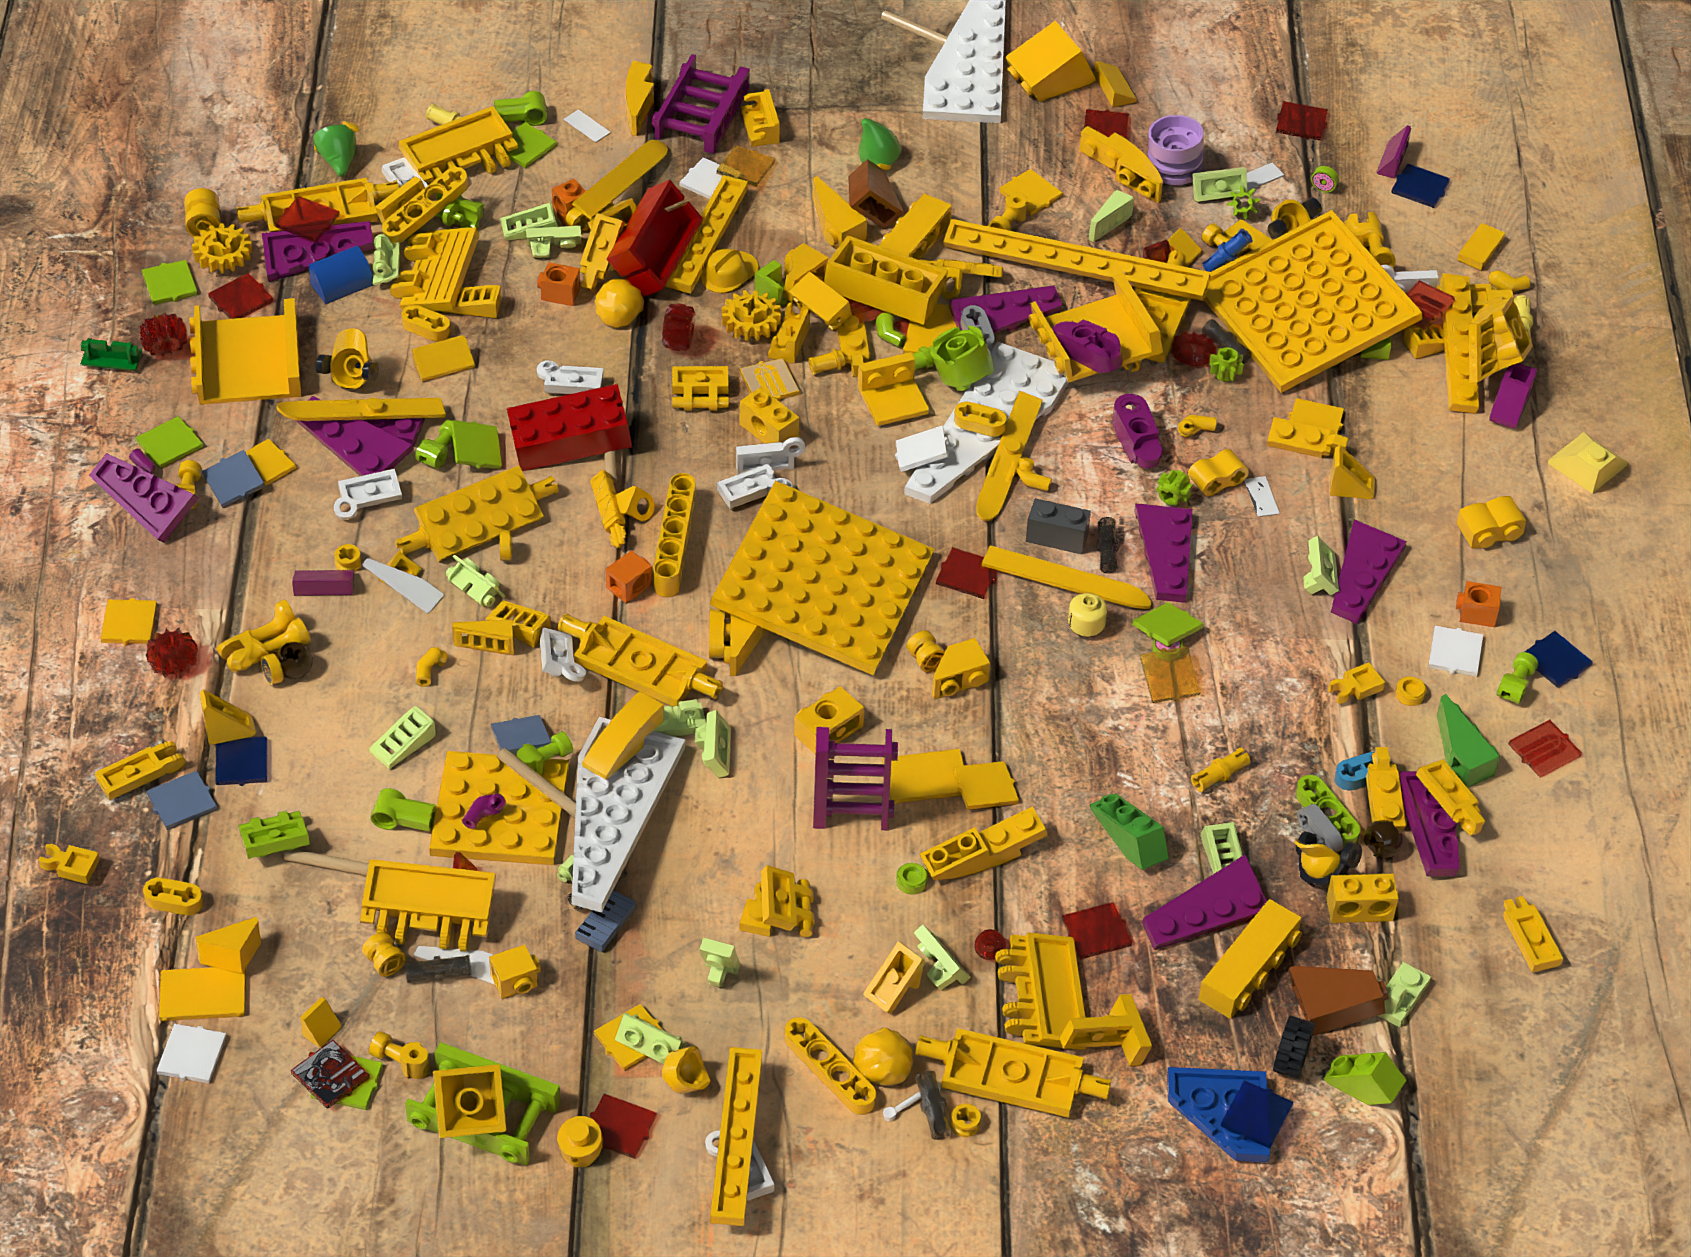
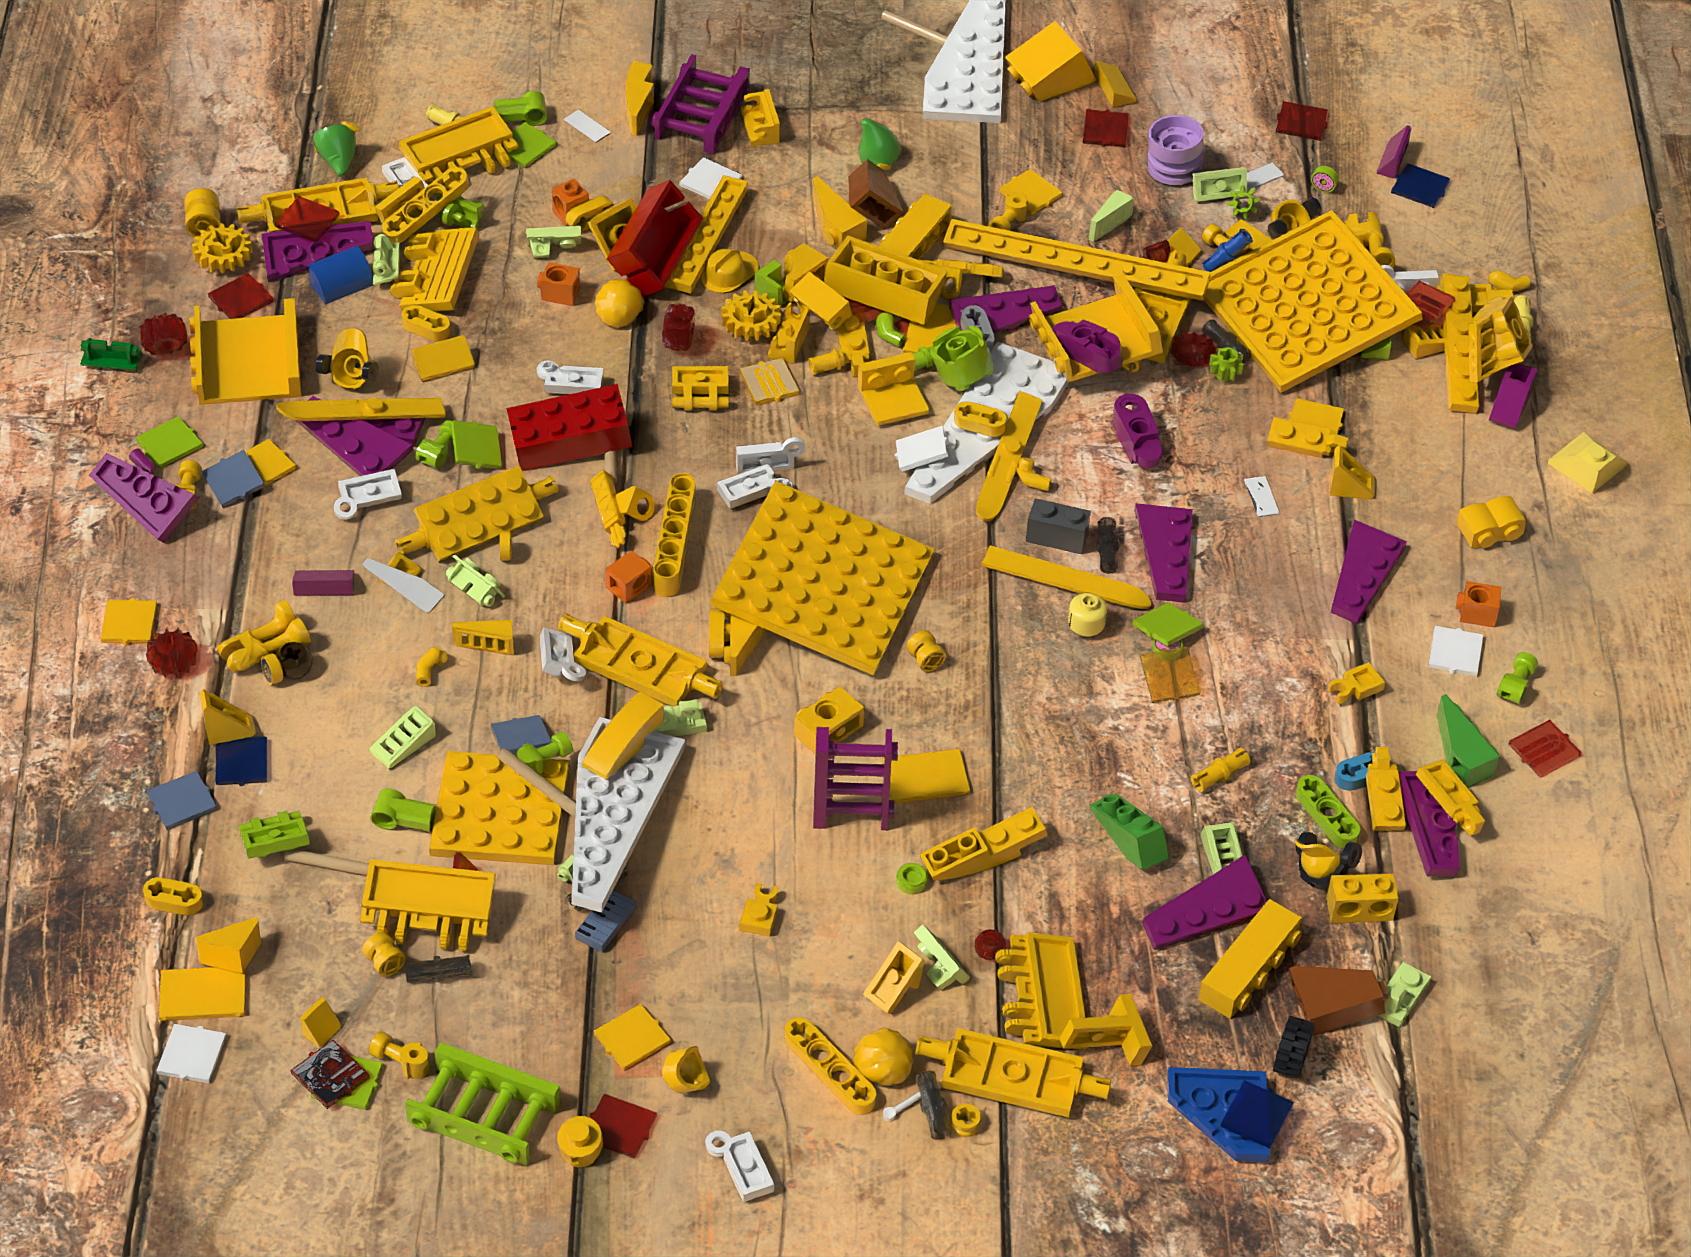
yellow plate [38,844,100,884] -> none
yellow hinge [94,740,186,801] -> none
lime piece [142,260,198,305] -> none
yellow bush [334,544,361,572] -> none
white sticker [414,946,494,984] -> none
yellow slope [433,1064,506,1138] -> none
yellow slope [442,285,502,318] -> none
magenta arm [462,793,506,829] -> none
yellow slope [485,600,551,648] -> none
yellow brick [489,944,541,999] -> none
yellowish green slope [500,202,559,241] -> none
yellow piece [572,140,668,220] -> none
yellow hinge [580,213,624,292] -> none
yellowish green hinge [615,1013,686,1064] -> none
yellowish green hinge [695,710,731,778] -> none
yellowish green hinge [699,937,740,988] -> none
yellow plate [710,1047,763,1226] -> none
clear yellow piece [716,145,775,187] -> none
yellow brick [739,387,799,444] -> none
yellow plate [761,865,815,937] -> none
yellow slope [932,638,990,699] -> none
clear red piece [936,547,998,599] -> none
yellow piece [953,761,1019,810] -> none
clear red piece [1062,902,1132,960] -> none
yellow slope [1079,126,1163,203] -> none
lime gear [1156,470,1193,506] -> none
yellow arm [1178,414,1217,437] -> none
yellow axle [1188,449,1249,497] -> none
light grey beam [1297,804,1343,853] -> none
yellowish green hinge [1303,535,1339,595] -> none
lime slope [1323,1052,1406,1105] -> none
dark brown piece [1364,820,1403,859] -> none
yellow tile [1395,676,1426,706] -> none
yellow tile [1457,223,1506,270] -> none
yellow hinge [1503,896,1563,973] -> none
clear blue piece [1524,631,1593,688] -> none

